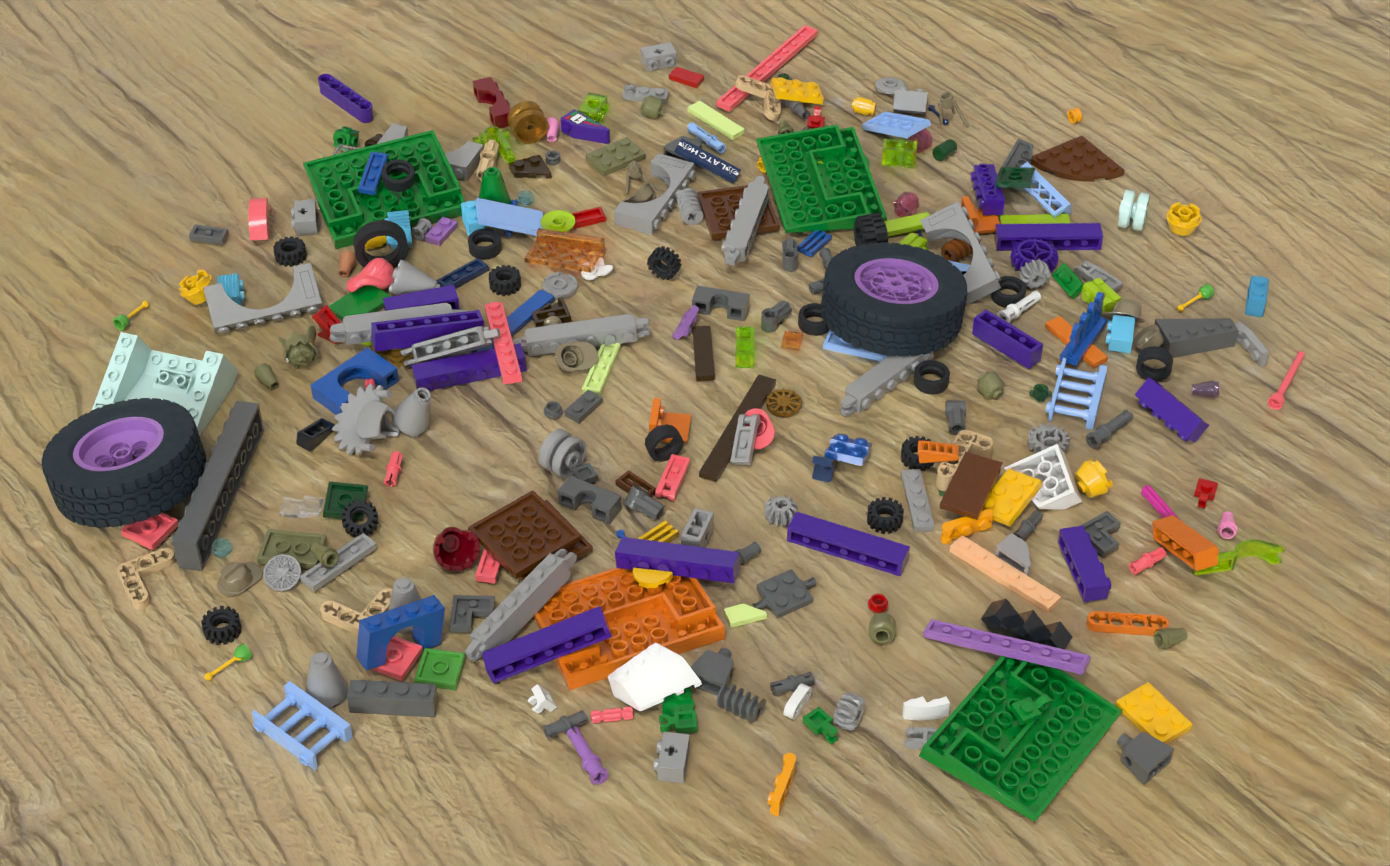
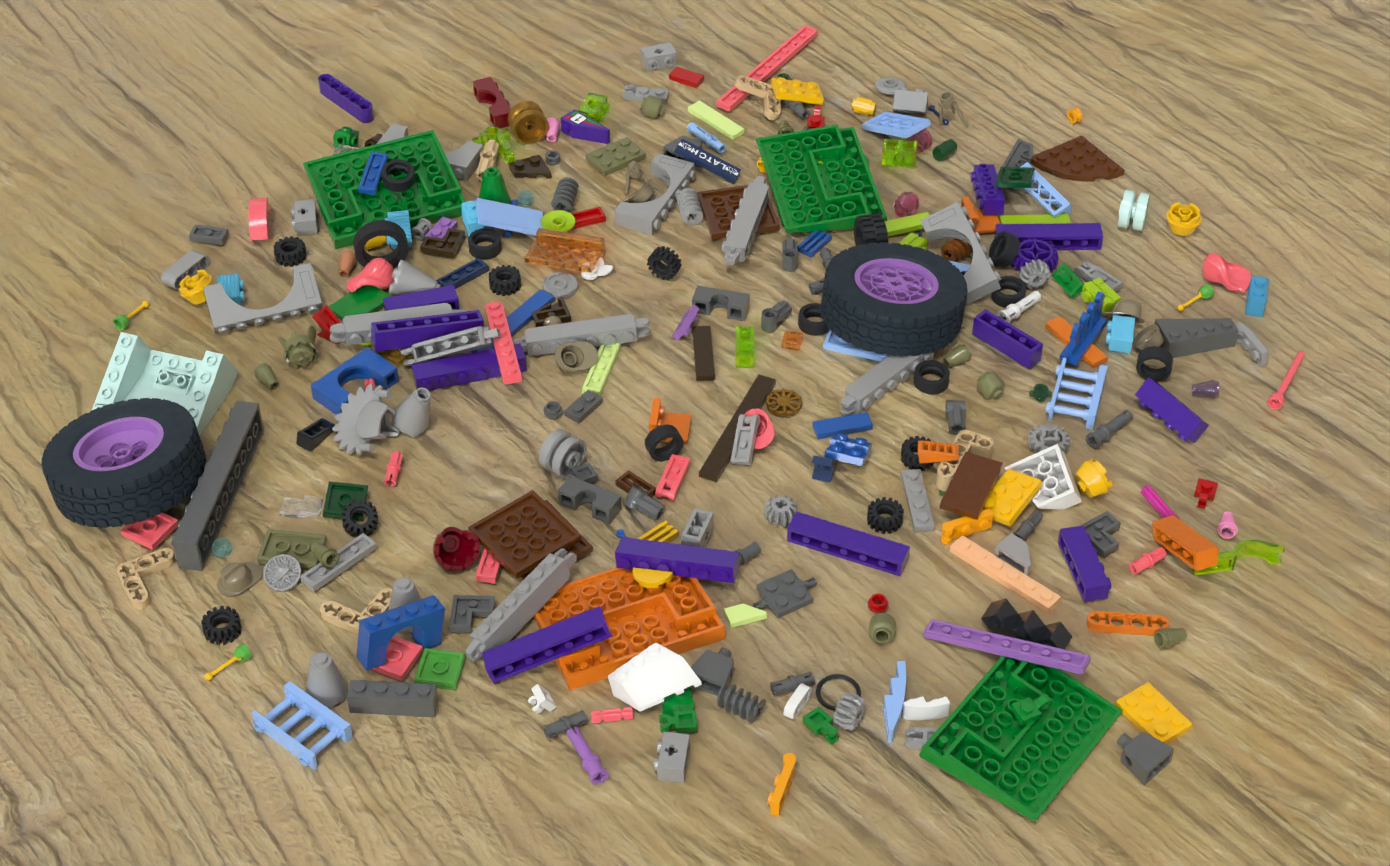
none -> light grey beam [161,250,210,290]
none -> dark brown plate [420,228,465,258]
none -> dark grey piece [551,177,579,213]
none -> blue tile [812,412,873,439]
none -> black tyre [816,674,861,710]
none -> light blue slope [883,661,906,743]
none -> olive cone [943,344,972,368]
none -> black tyre [989,231,1020,267]
none -> coral piece [1202,253,1251,293]

